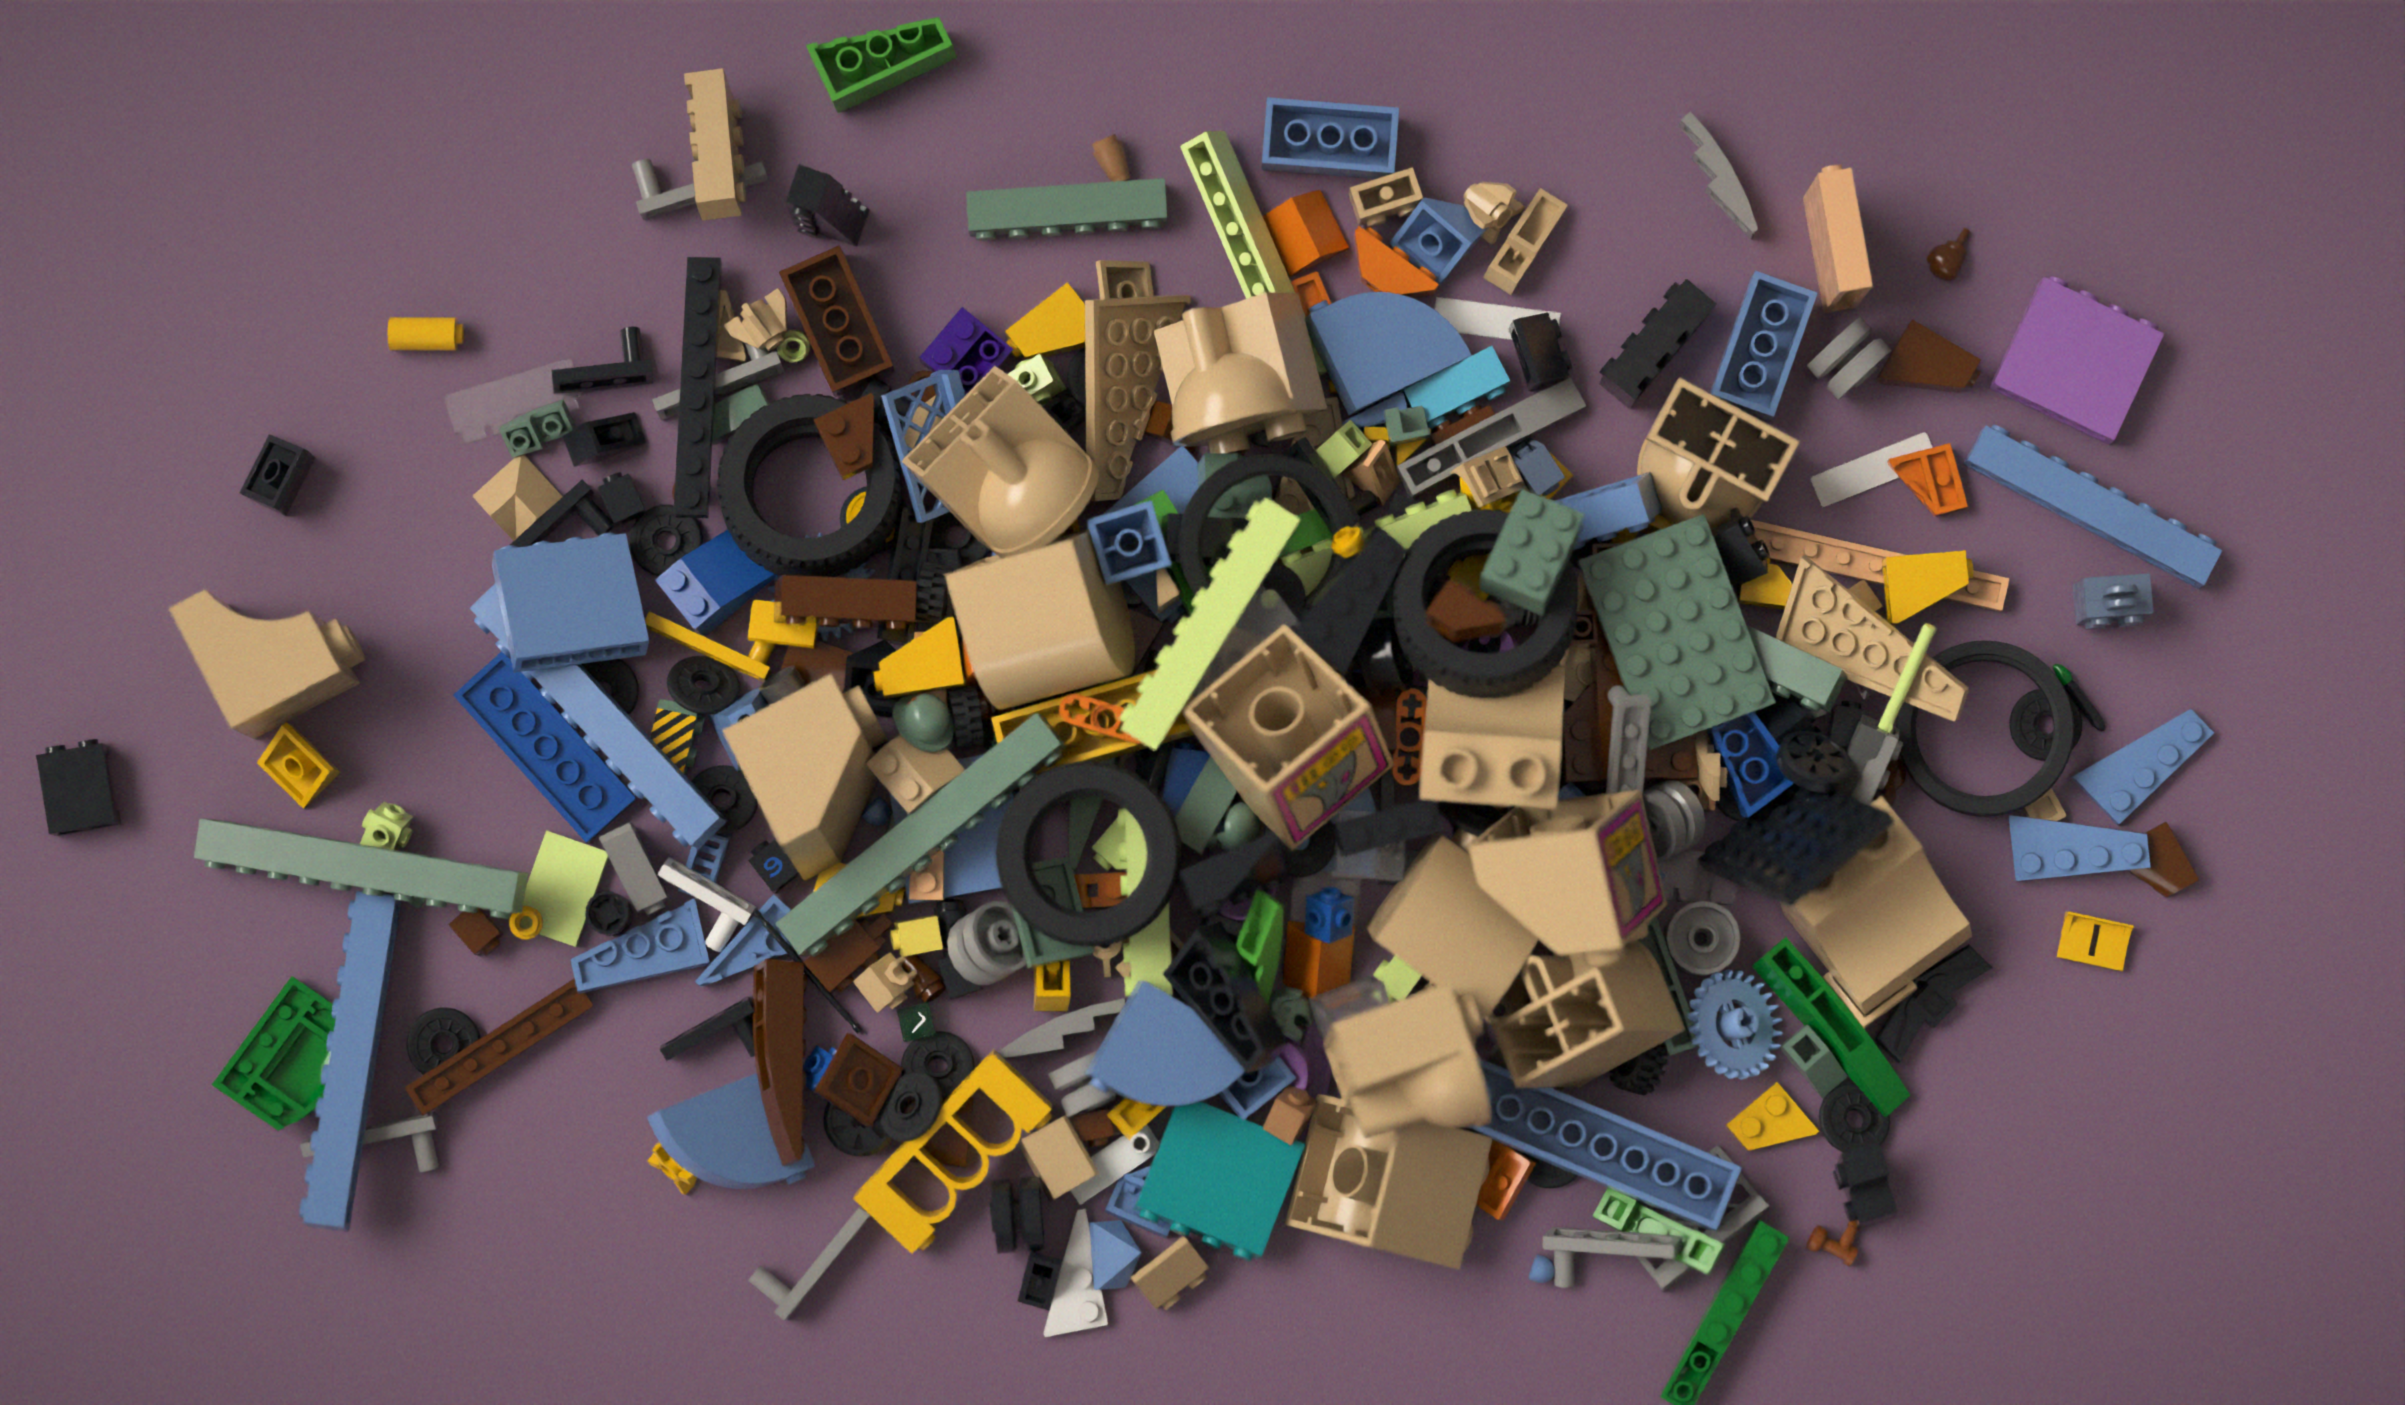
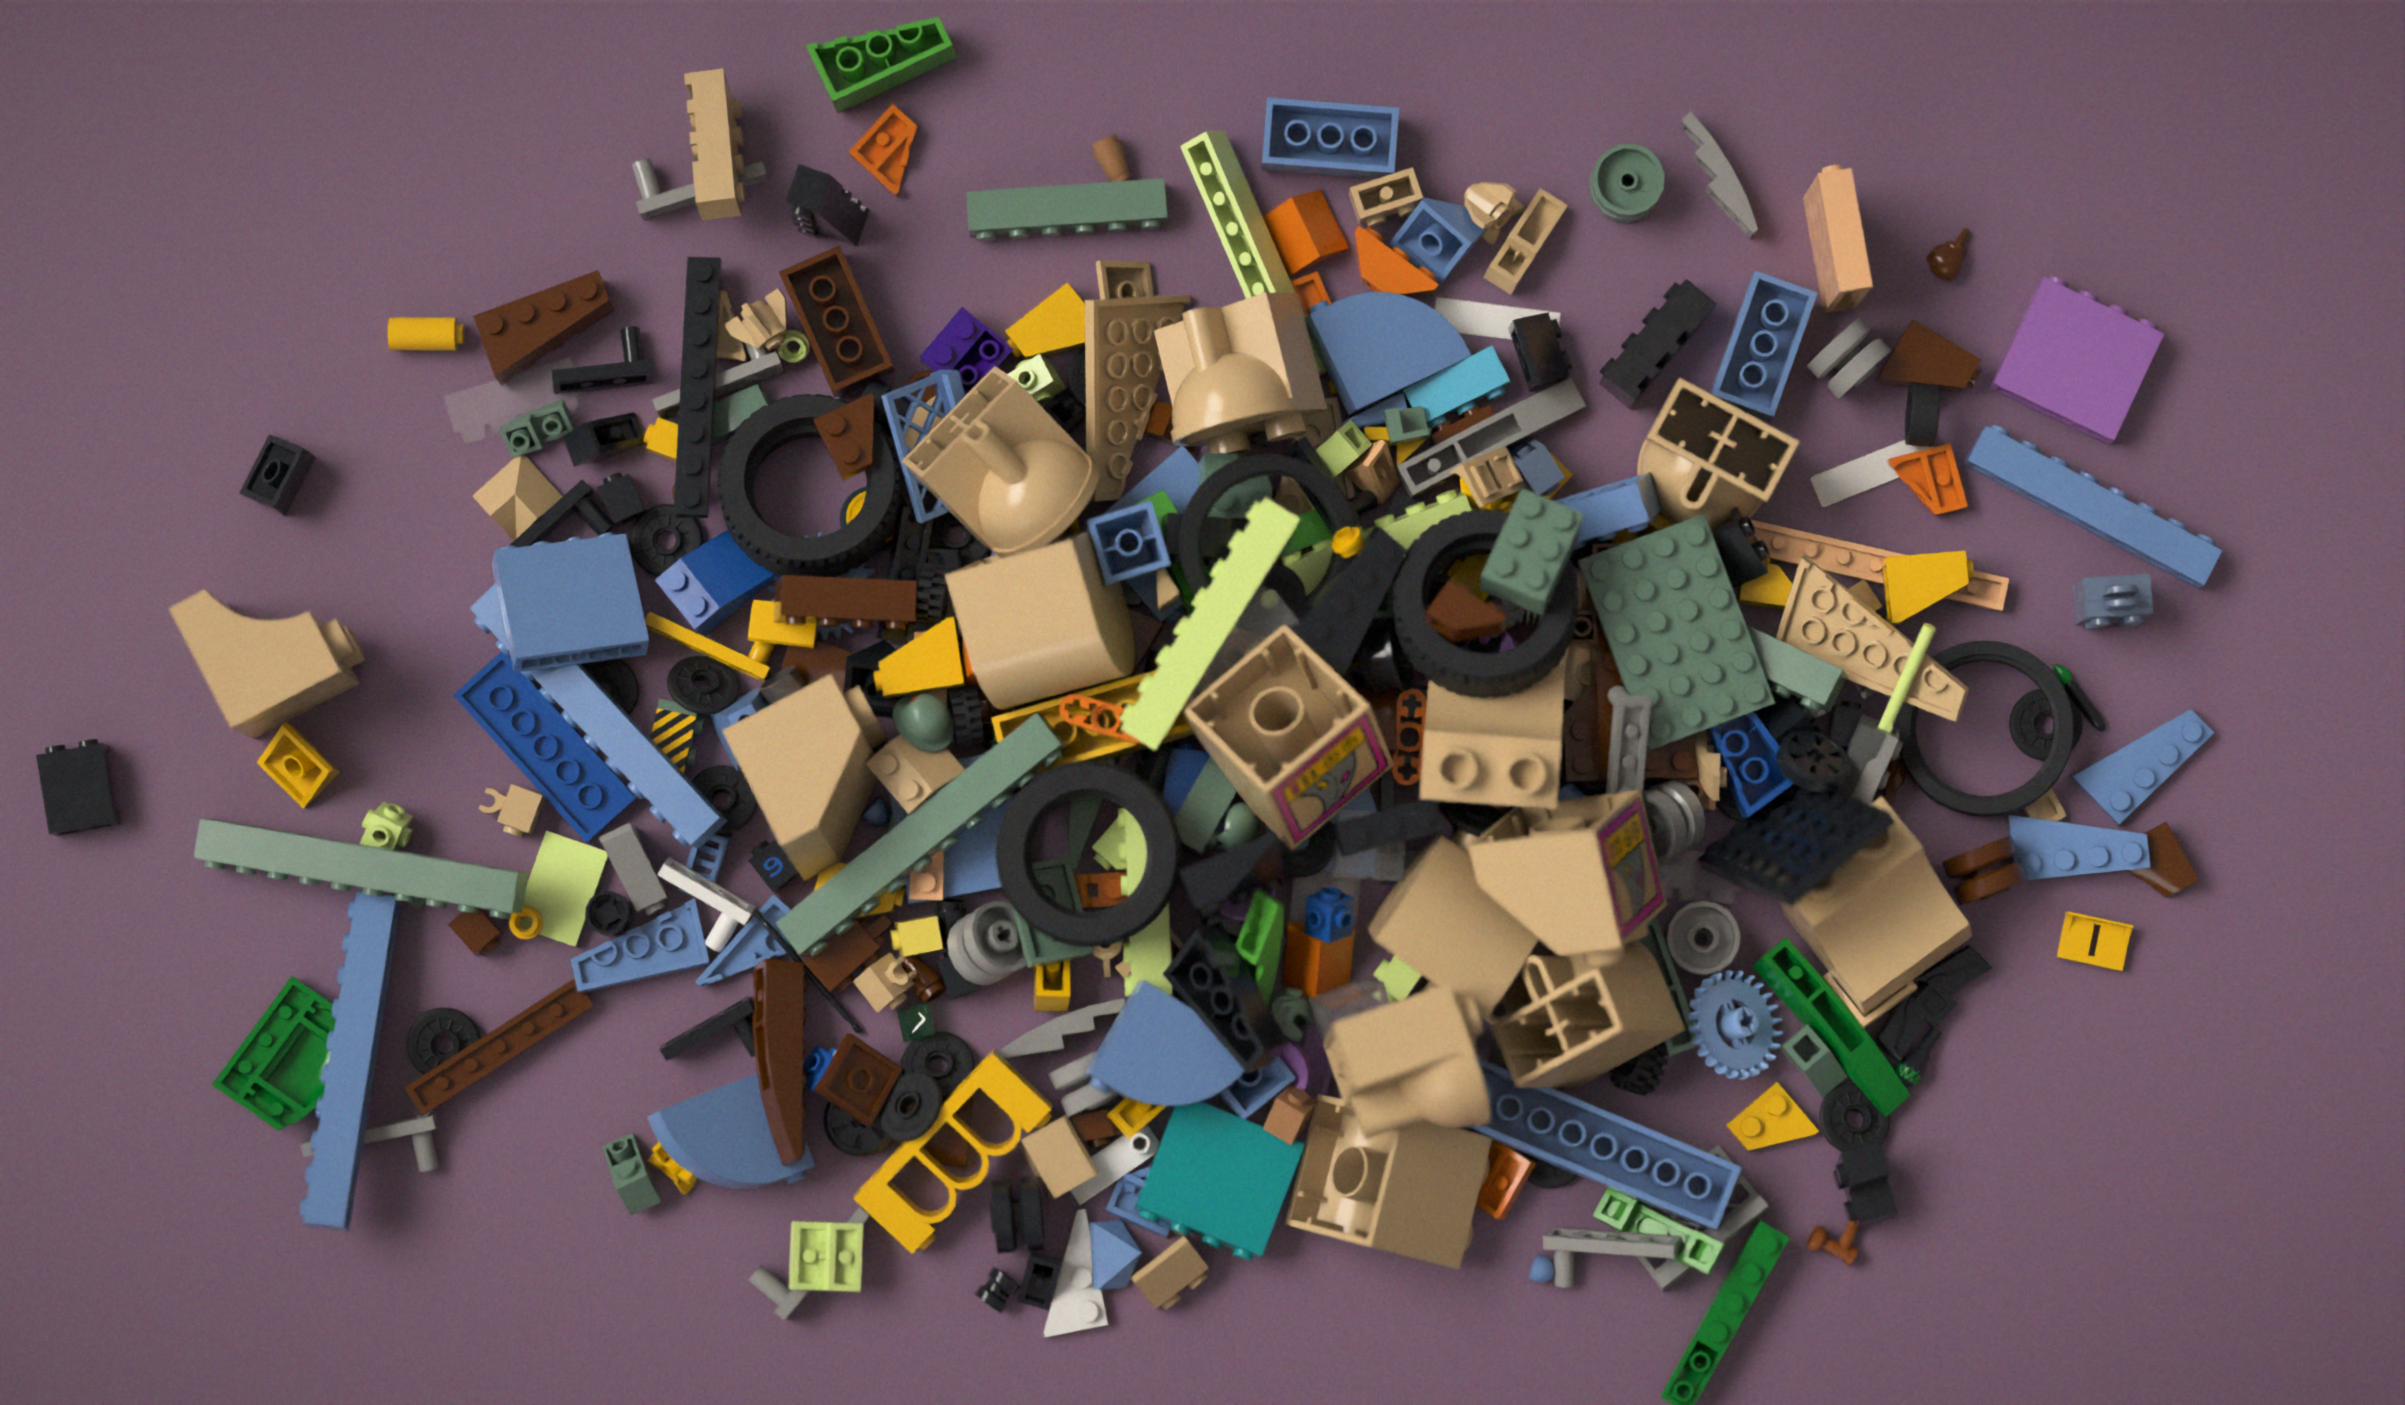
none -> reddish brown wedge [473,270,614,386]
none -> tan brick [479,784,546,838]
none -> sand green slope [602,1133,661,1216]
none -> yellow brick [644,417,678,462]
none -> yellowish green slope [789,1221,863,1292]
none -> orange wing [847,104,917,196]
none -> black wheel [974,1267,1021,1313]
none -> sand green wheel [1589,143,1665,223]
none -> black piece [1895,1027,1942,1087]
none -> black tyre [1905,383,1939,447]
none -> reddish brown wheel [1942,835,2028,906]

